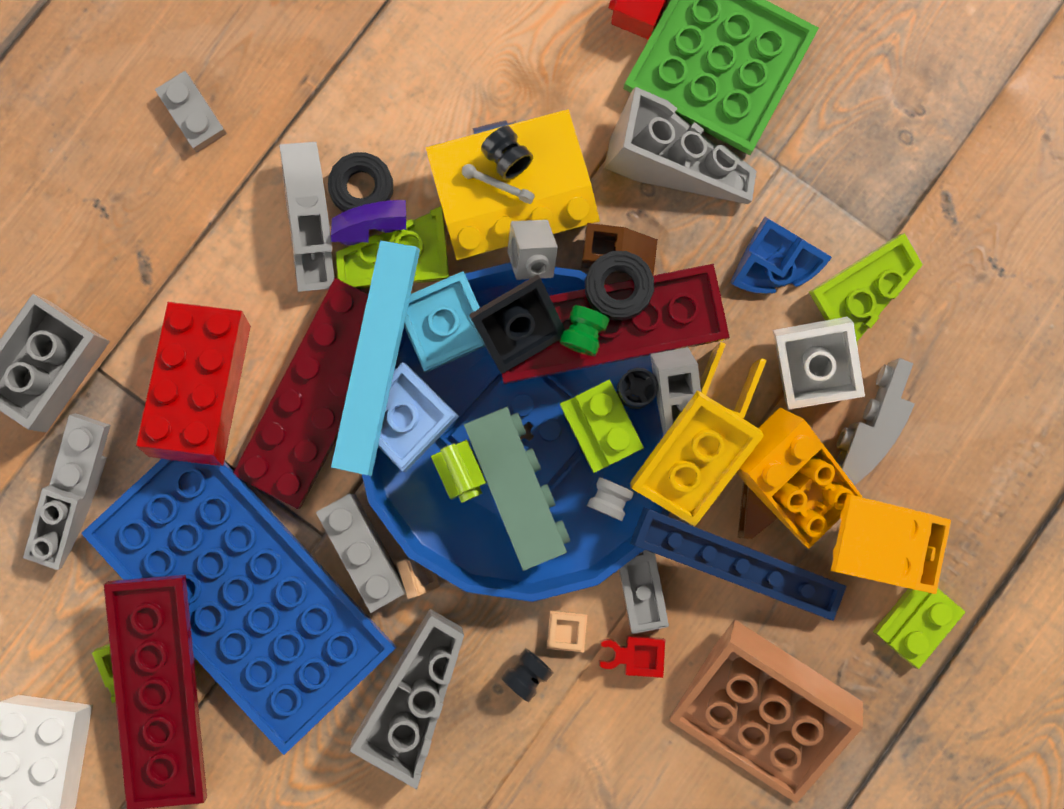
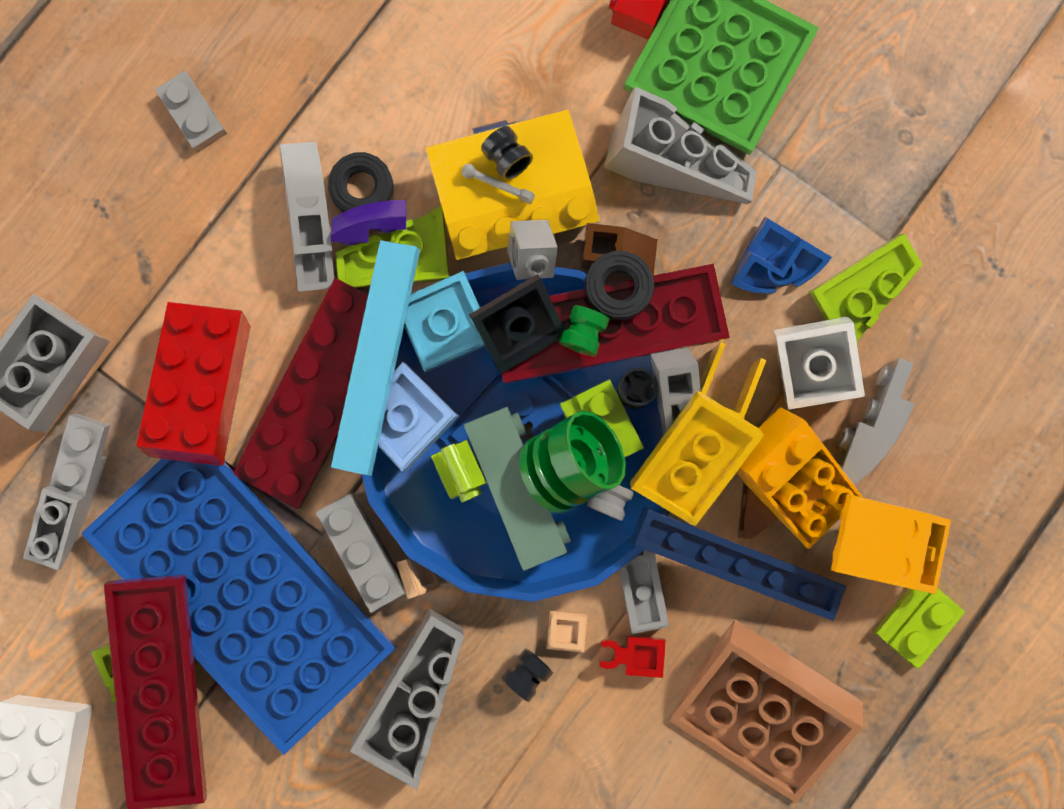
none -> green wheel [519,411,626,514]

